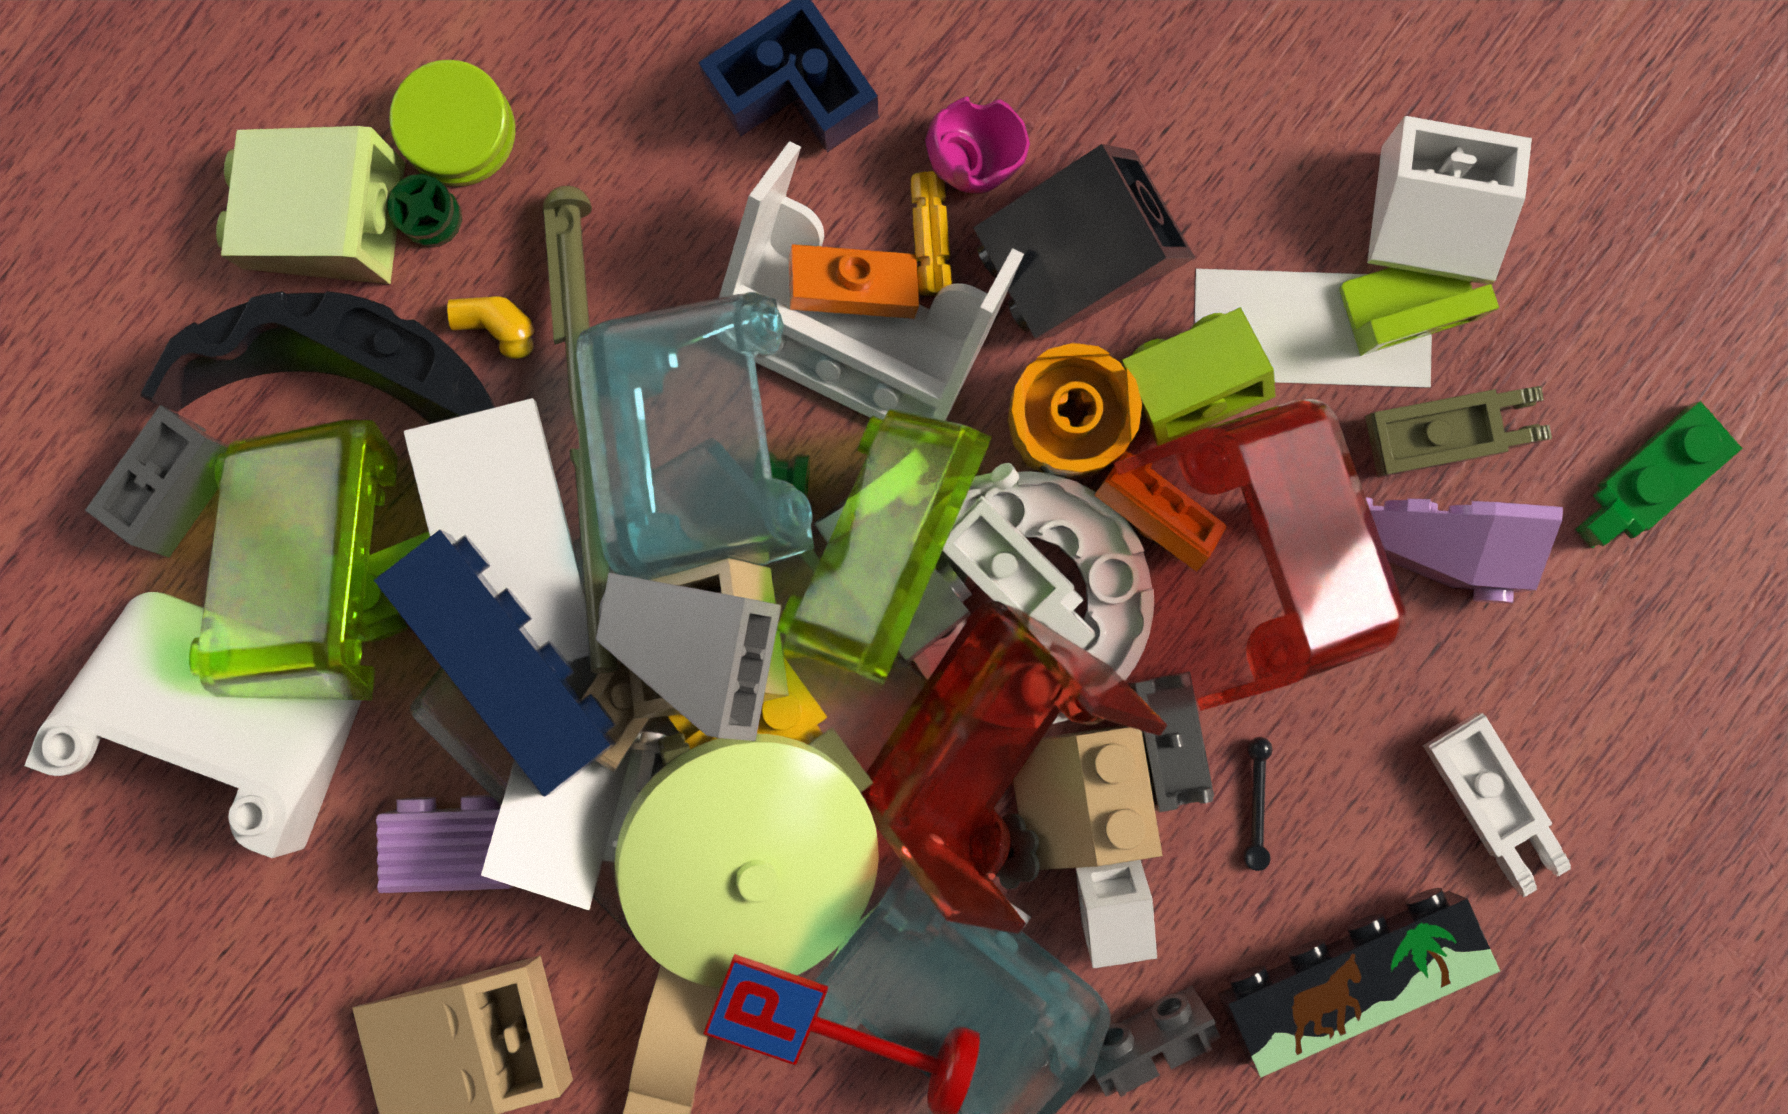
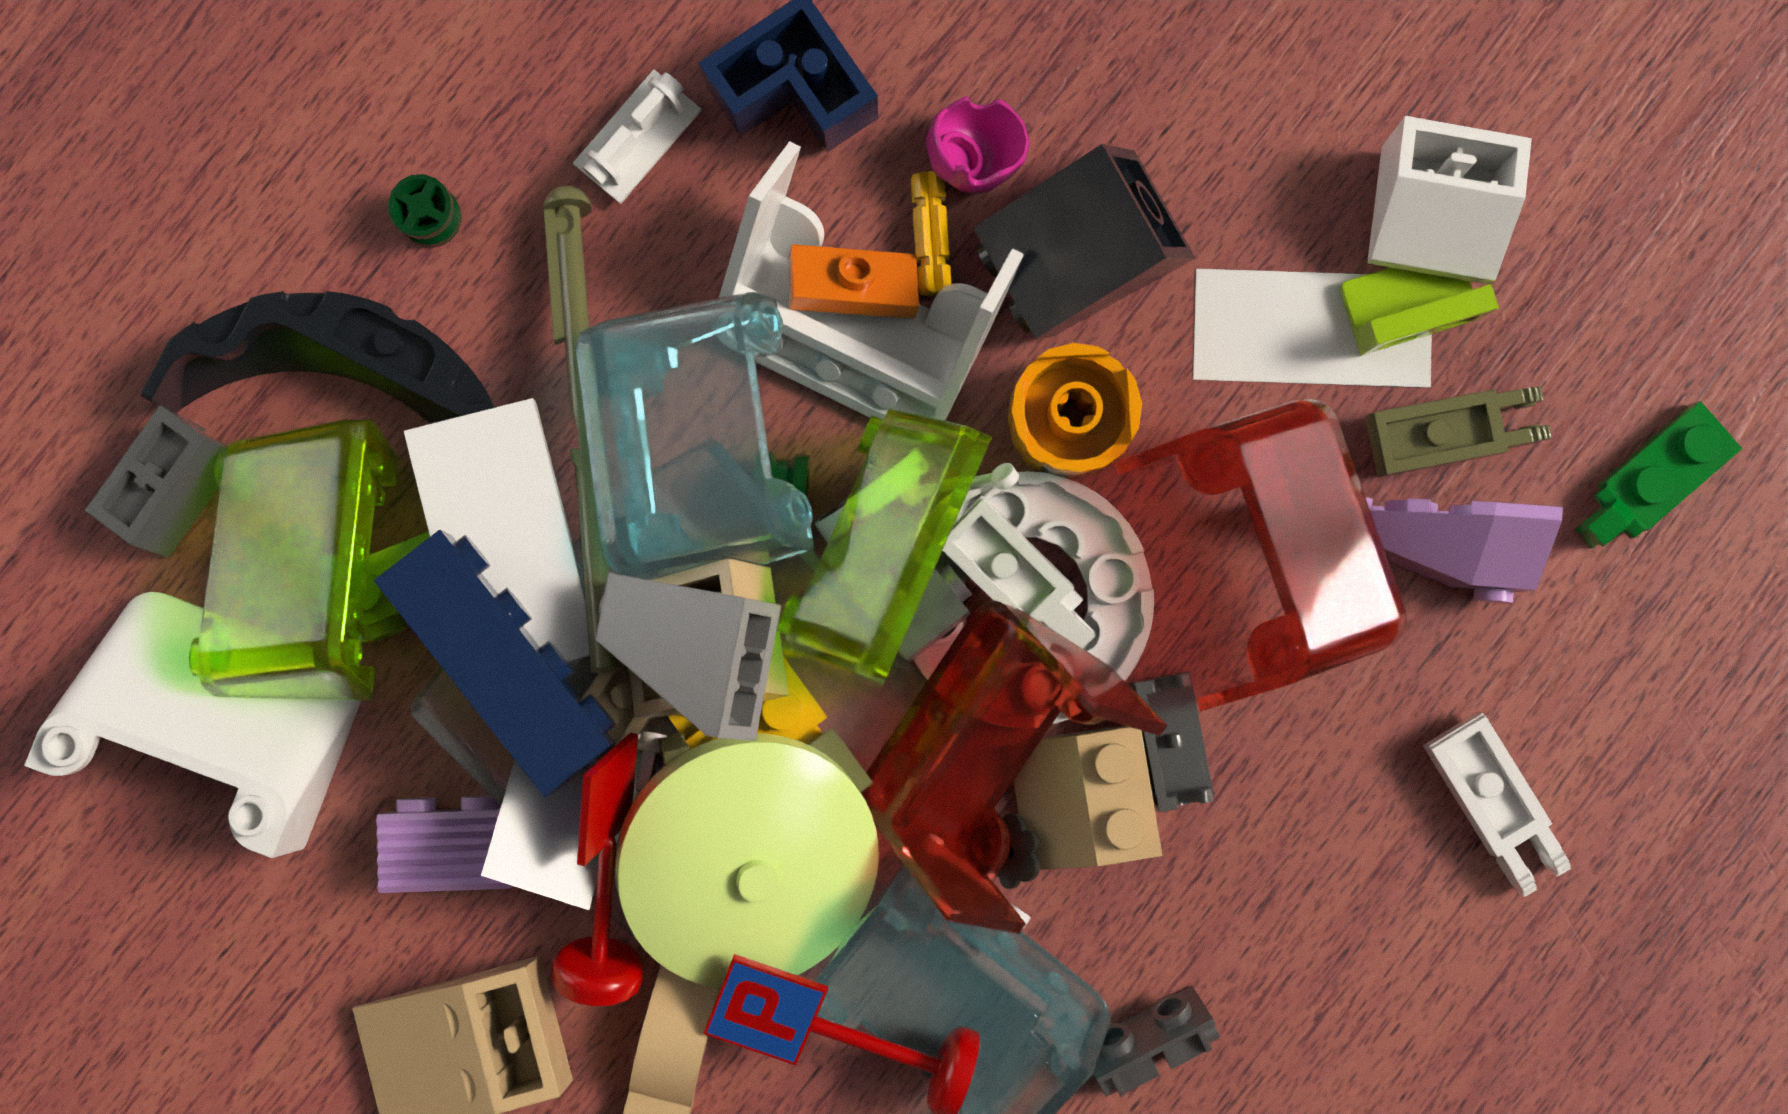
yellowish green slope [216,126,405,284] -> none
lime head [389,60,515,186] -> none
yellow arm [447,296,535,359] -> none
white brick [1076,860,1157,969] -> none
orange plate [1094,451,1227,572] -> none
lime brick [1122,307,1276,449] -> none
brick [1217,888,1500,1077] -> none
black hinge [1243,737,1273,871] -> none
none -> red piece [551,732,644,1006]
none -> white hinge [573,70,702,204]

